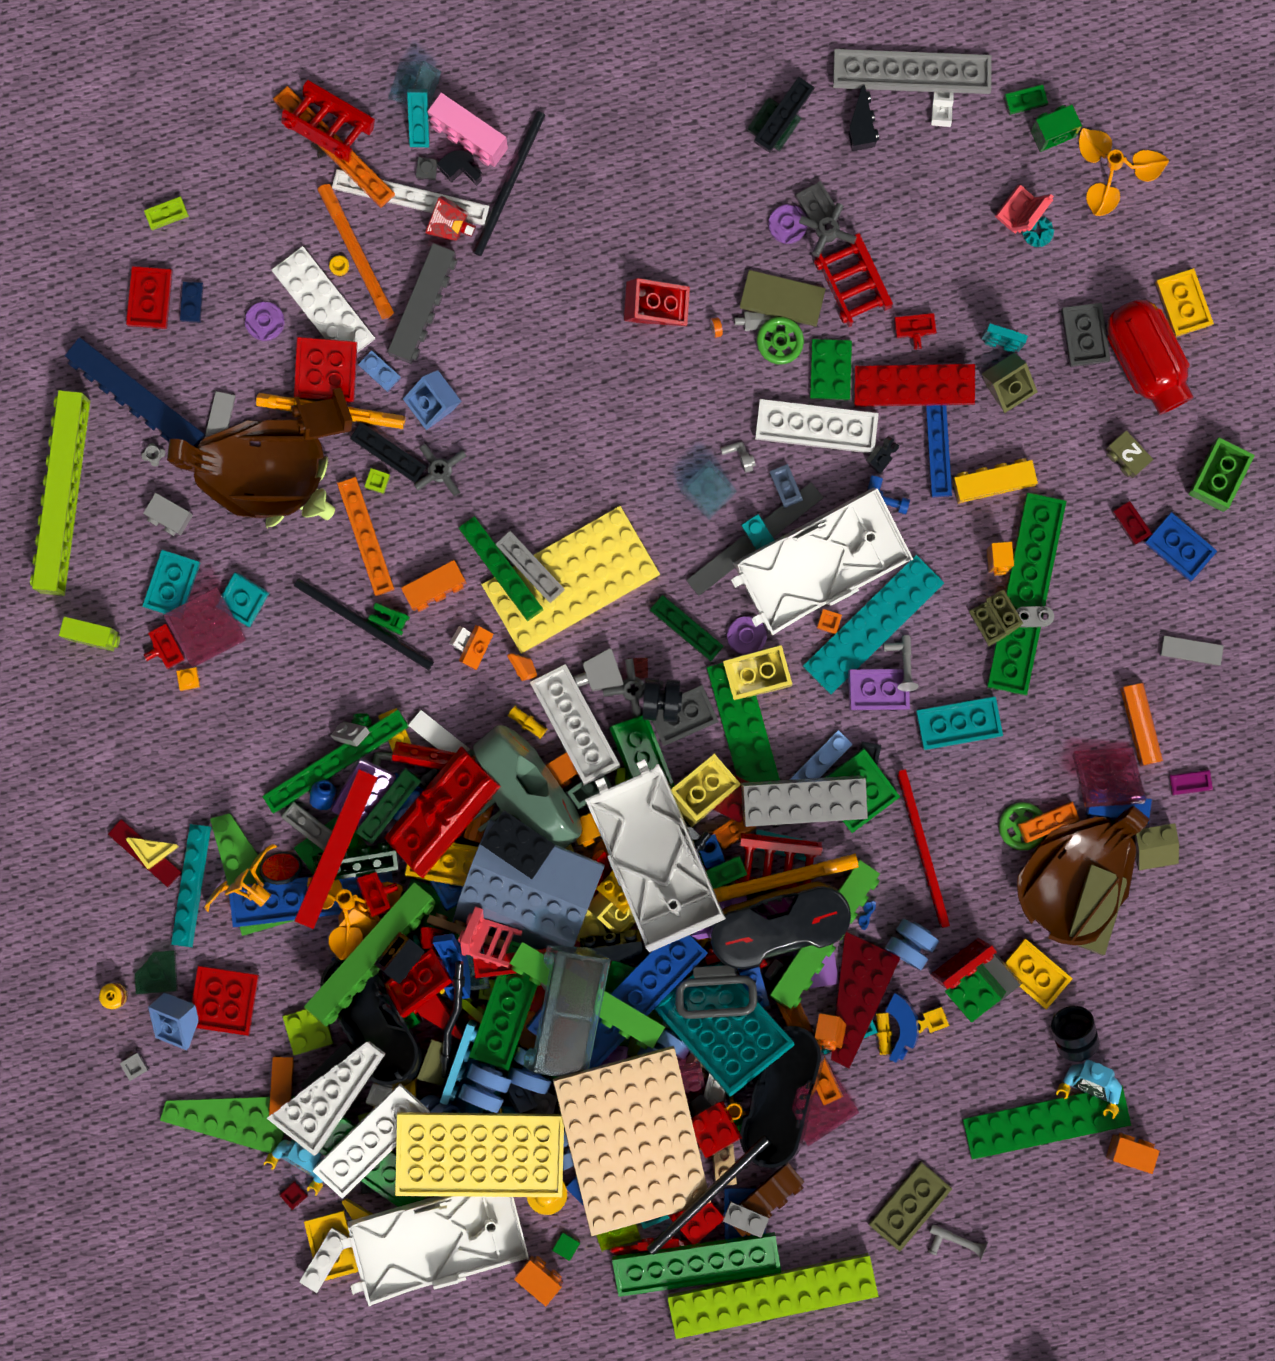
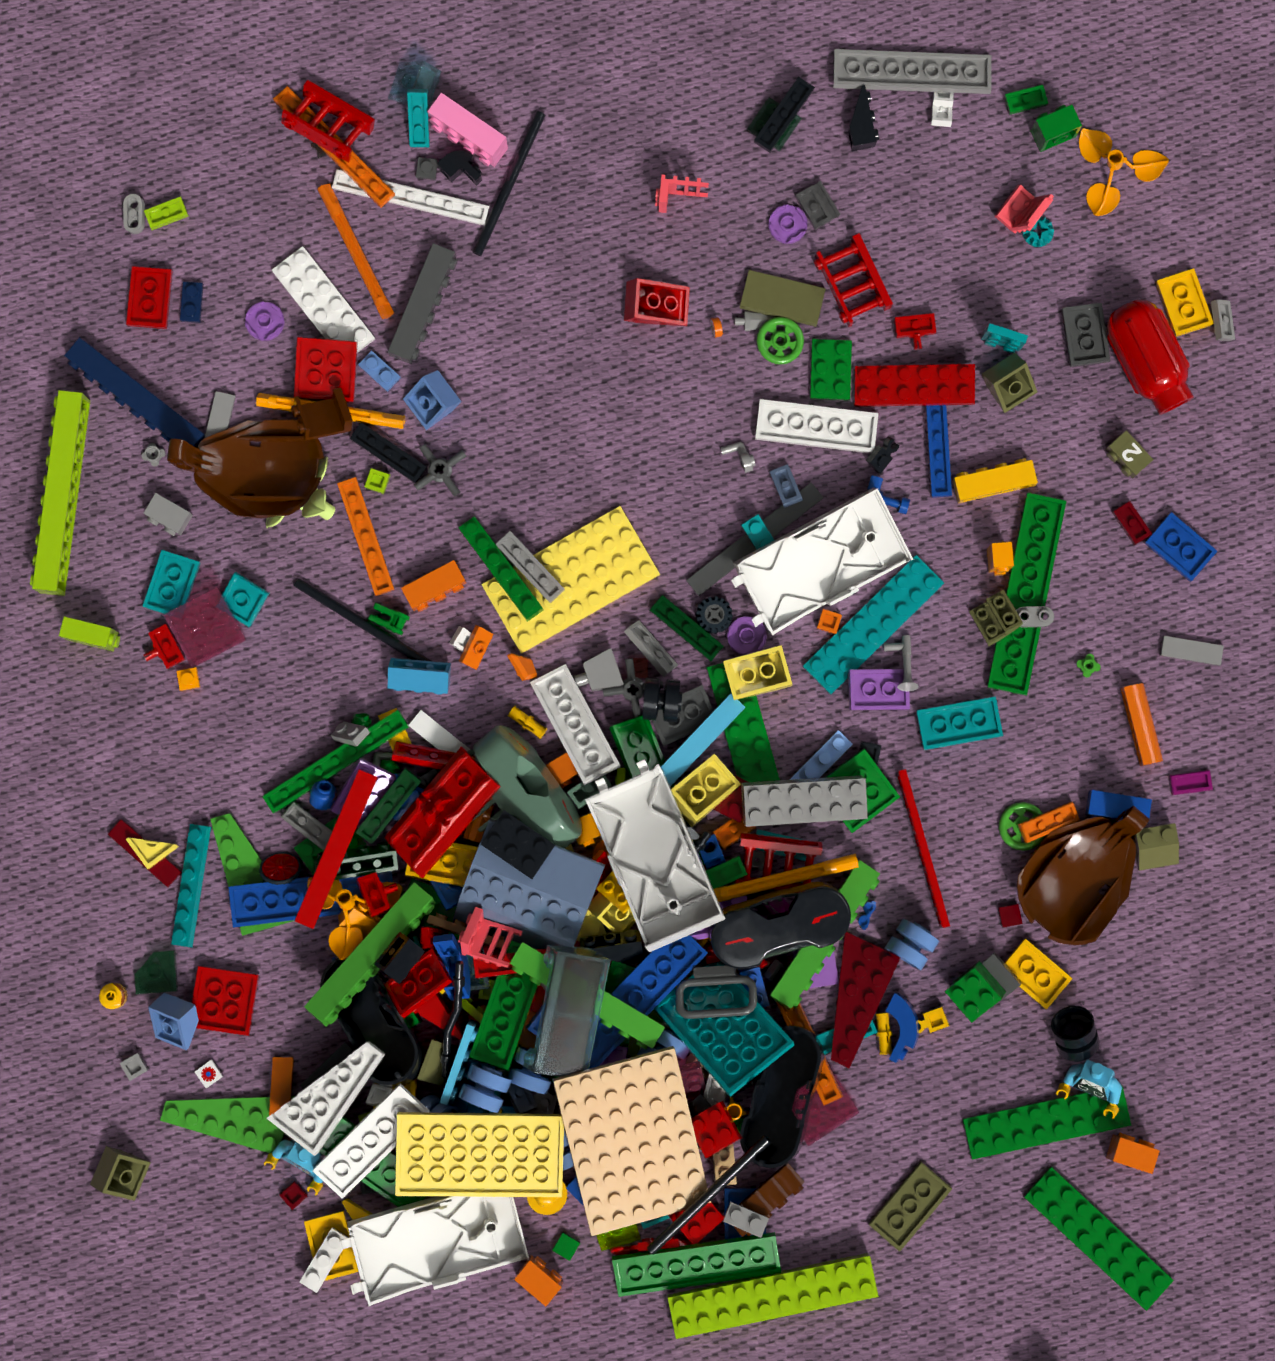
light orange plant [204,844,277,912] -> none
lime plate [283,1009,334,1056] -> none
yellow tile [329,255,349,276] -> none
red torso [425,196,476,241] -> none
clear light blue slope [681,461,737,520] -> none
dark grey bar [799,203,857,257] -> none
orange brick [815,1013,846,1050] -> none
light grey piece [928,1224,988,1261] -> none
red plate [930,938,997,989] -> none
olive tile [1069,865,1127,956] -> none
clear pink plate [1072,748,1146,807] -> none
bright green brick [1188,437,1255,512] -> none
none -> olive slope [90,1146,151,1201]
none -> light grey plate [123,194,145,234]
none -> white tile [195,1060,223,1088]
none -> green plate [380,759,400,774]
none -> dark azure brick [387,658,451,695]
none -> light grey plate [624,620,678,677]
none -> coral plate [655,175,709,213]
none -> medium azure tile [661,694,745,787]
none -> black wheel [696,596,733,634]
none -> dark red tile [998,904,1023,928]
none -> green plate [1024,1167,1174,1311]
none -> bright green plate [1076,654,1101,678]
none -> light grey plate [1211,300,1235,341]

